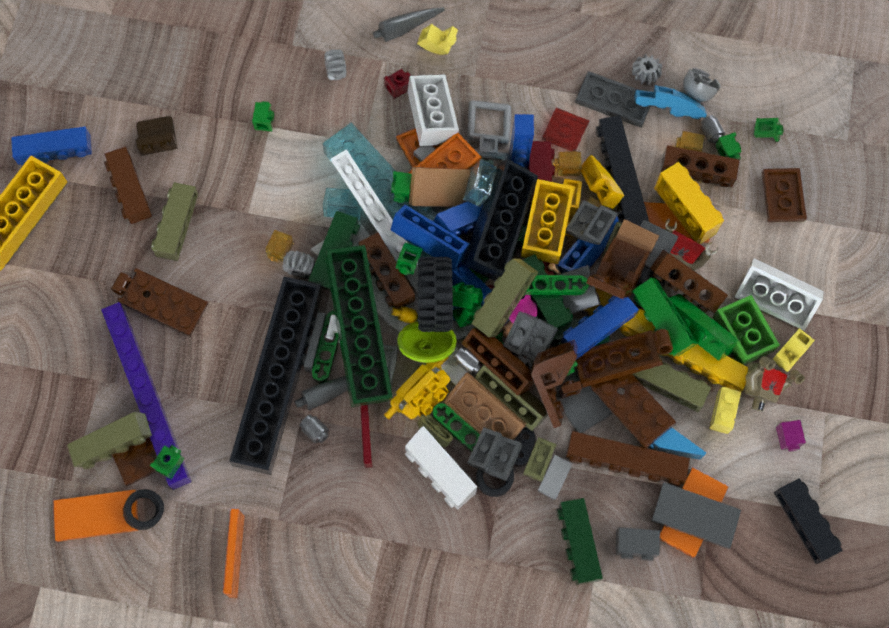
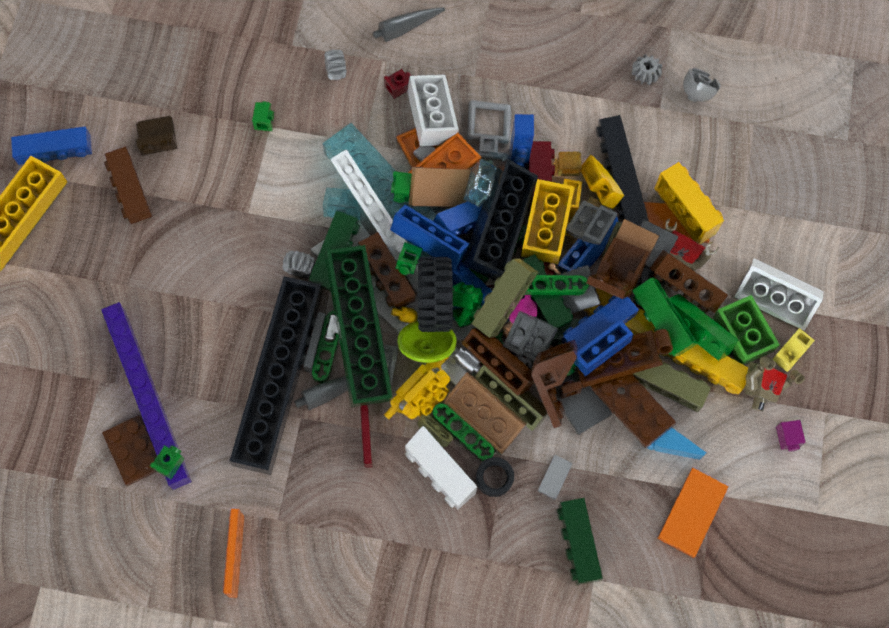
orange tile [54,490,139,542] -> none
olive brick [67,412,152,469] -> none
reddish brown hinge [111,268,208,337] -> none
black tyre [123,489,164,530] -> none
olive brick [151,182,199,261] -> none
clear yellow brick [265,230,294,262] -> none
flat silver brick [299,414,329,444] -> none
light yellow brick [417,24,458,55] -> none
dark grey slope [467,427,522,481] -> none
black plate [514,427,536,467] -> none
olive plate [523,437,557,482] -> none
clear red tile [542,107,589,153] -> none
reddish brown brick [565,431,690,487] -> none
dark grey tile [575,71,651,128] -> none
dark grey brick [615,527,660,561] -> none
dark azure slope [634,85,707,119] -> none
dark grey tile [651,482,741,549] -> none
reddish brown brick [660,145,740,187] -> none
clear yellow brick [675,131,705,152] -> none
flat silver brick [701,115,725,144] -> none
light yellow brick [709,387,741,434] -> none
green brick [715,132,742,160] -> none
green bracket [754,118,784,142] -> none
reddish brown plate [762,168,807,222] -> none
black brick [773,478,843,564] -> none
none -> blue brick [574,319,633,376]

